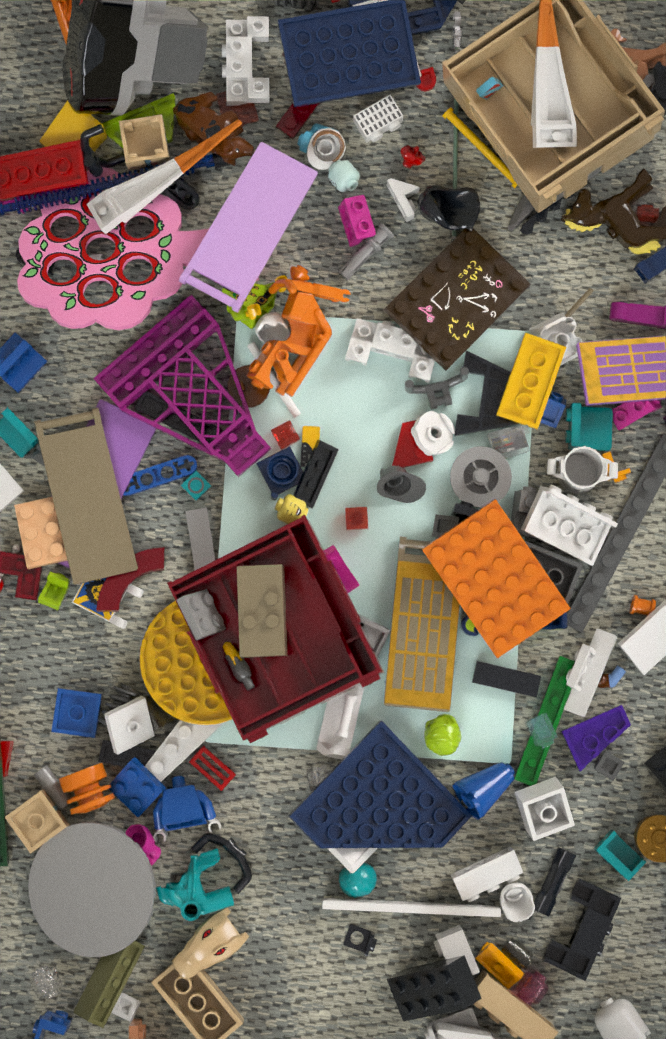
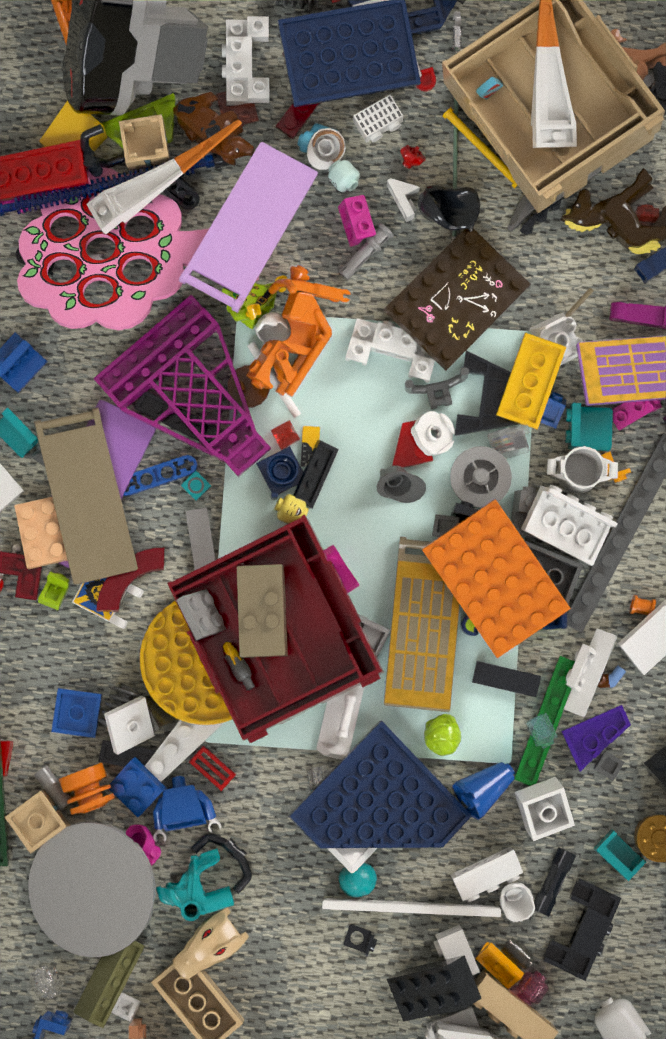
clear red plate [345,507,368,530] -> none

